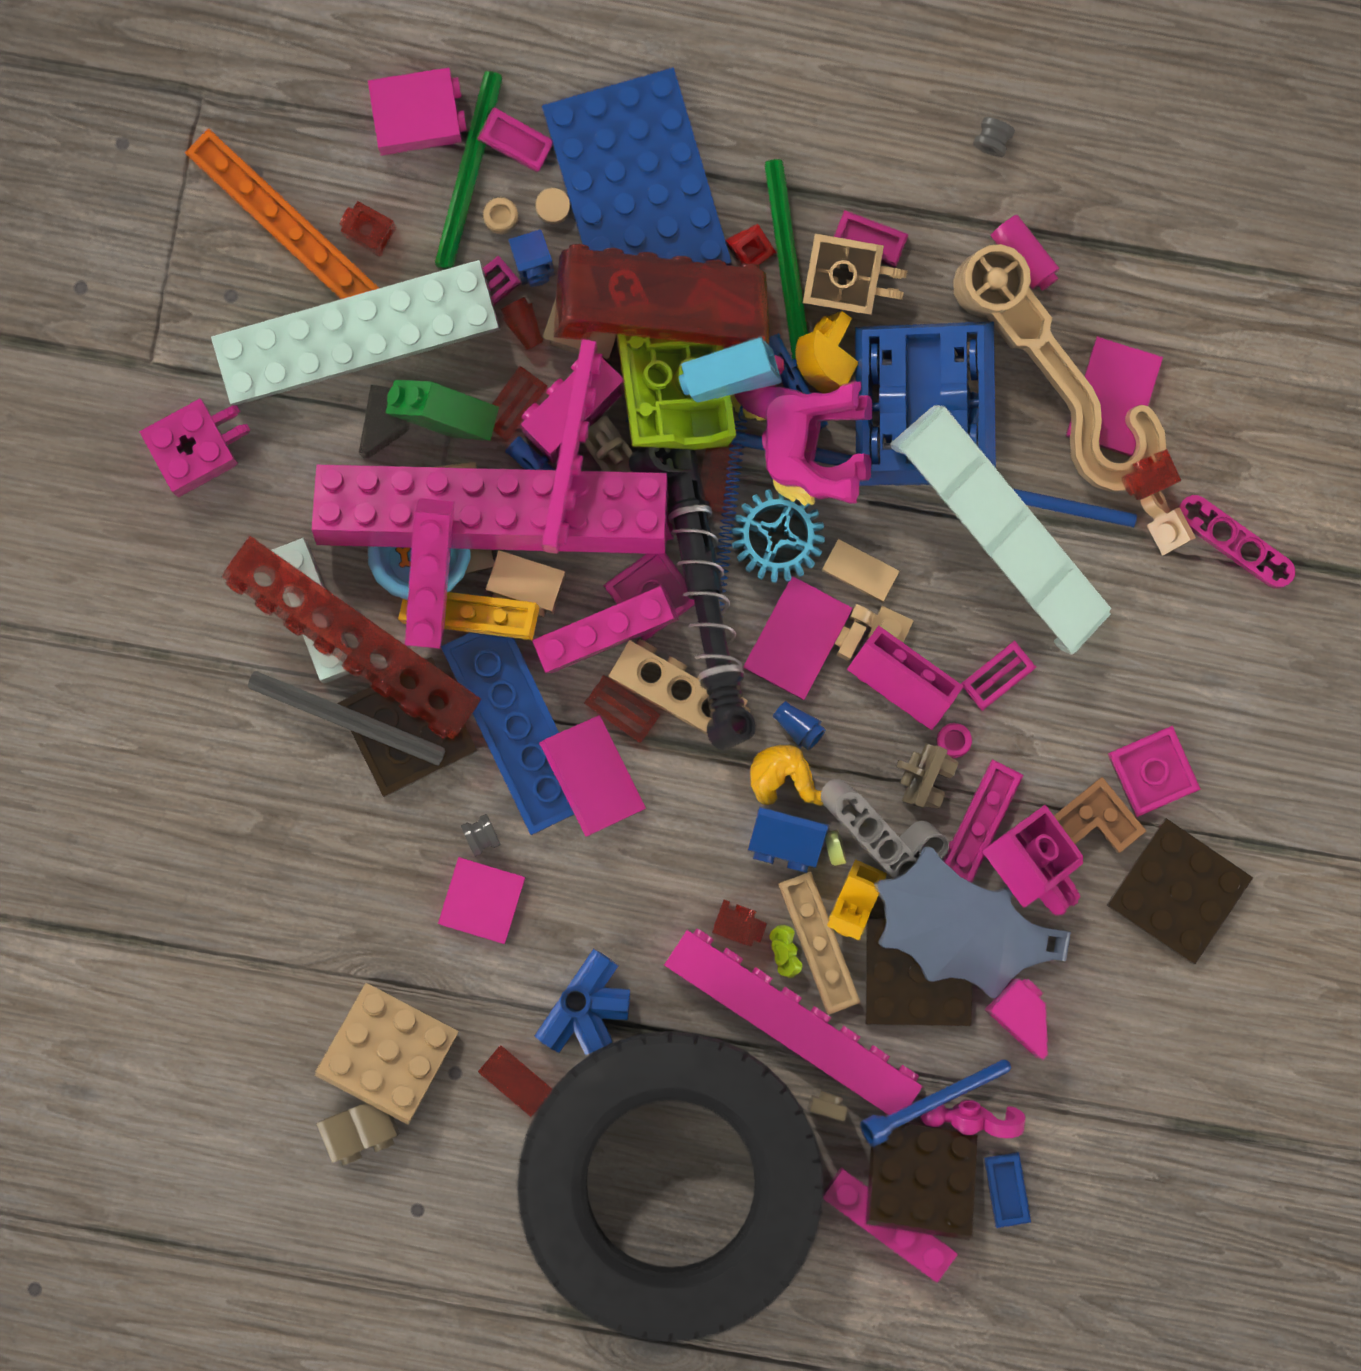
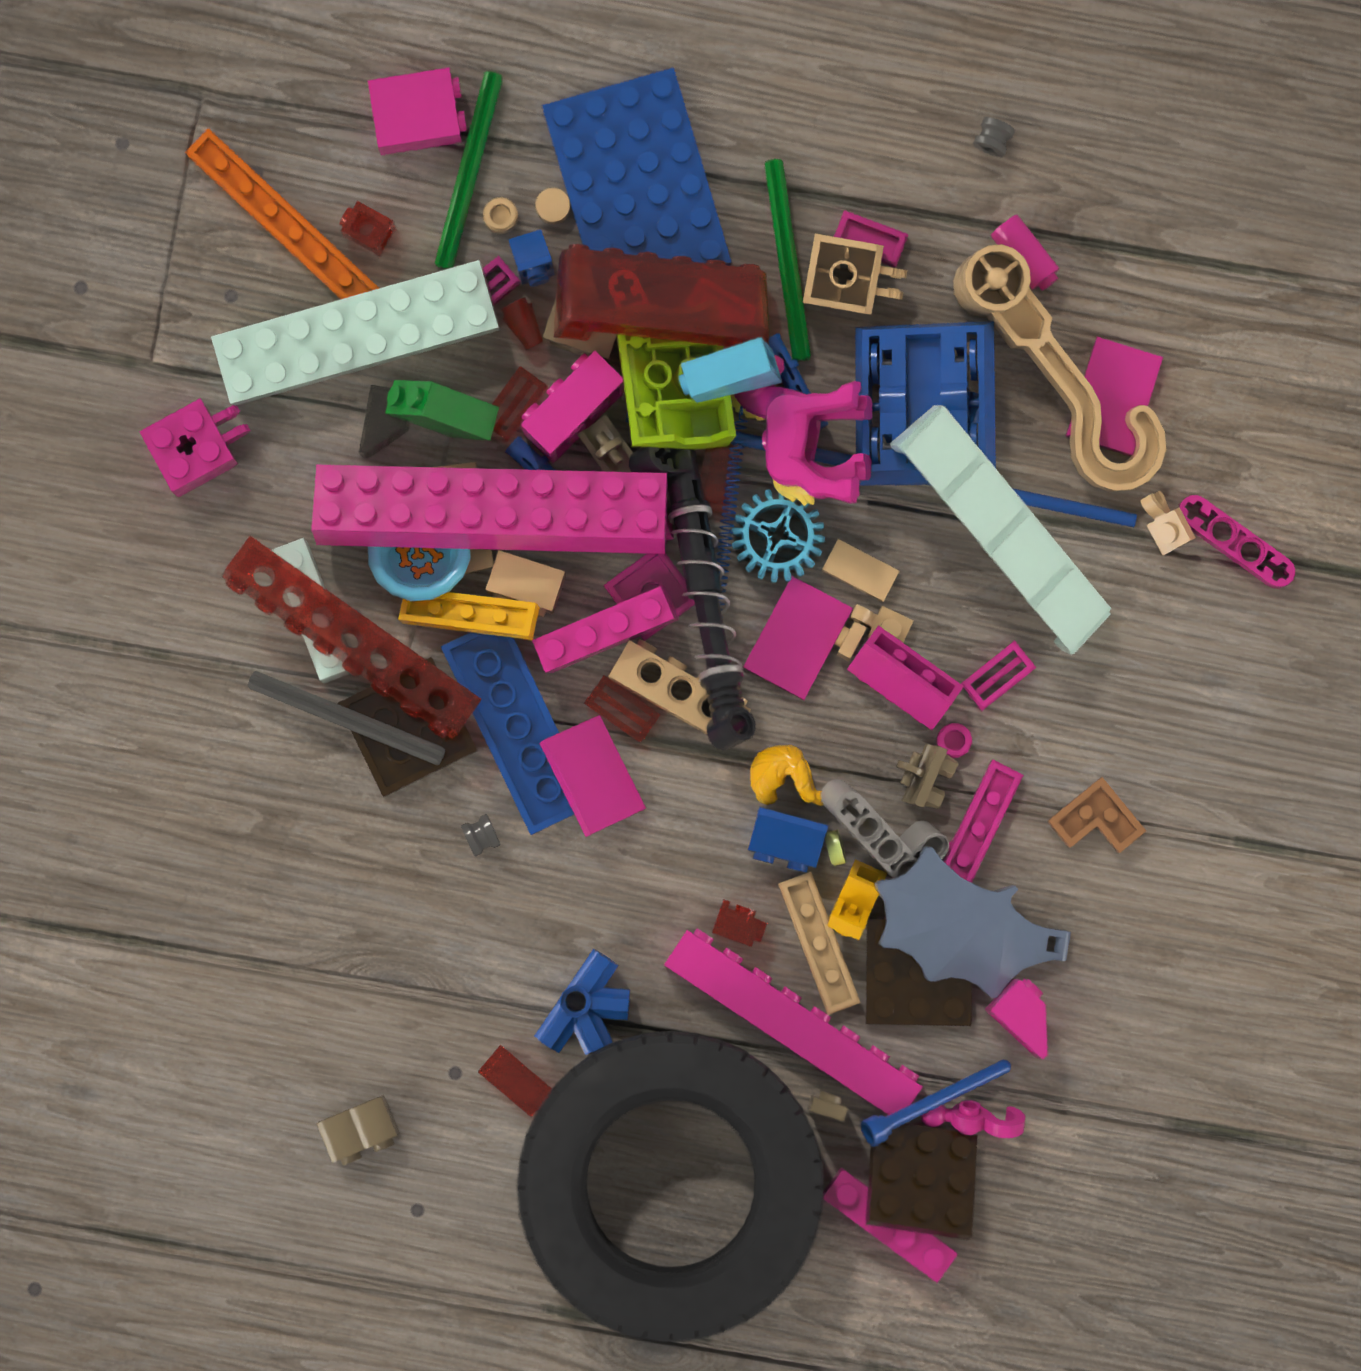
tan plate [315,983,459,1125] -> none
dark pink brick [405,498,454,649] -> none
dark pink tile [438,857,526,944] -> none
dark pink tile [477,107,553,172] -> none
dark pink plate [542,339,603,554] -> none
red slope [725,224,776,272] -> none
lime piece [769,925,803,978] -> none
blue cone [773,701,826,751] -> none
yellow brick [796,311,858,394] -> none
dark pink hinge [982,805,1083,916] -> none
blue tile [983,1152,1031,1228] -> none
dark pink tile [1107,726,1201,817] -> none
dark brown plate [1107,818,1254,964] -> none
clear red brick [1122,449,1182,500] -> none

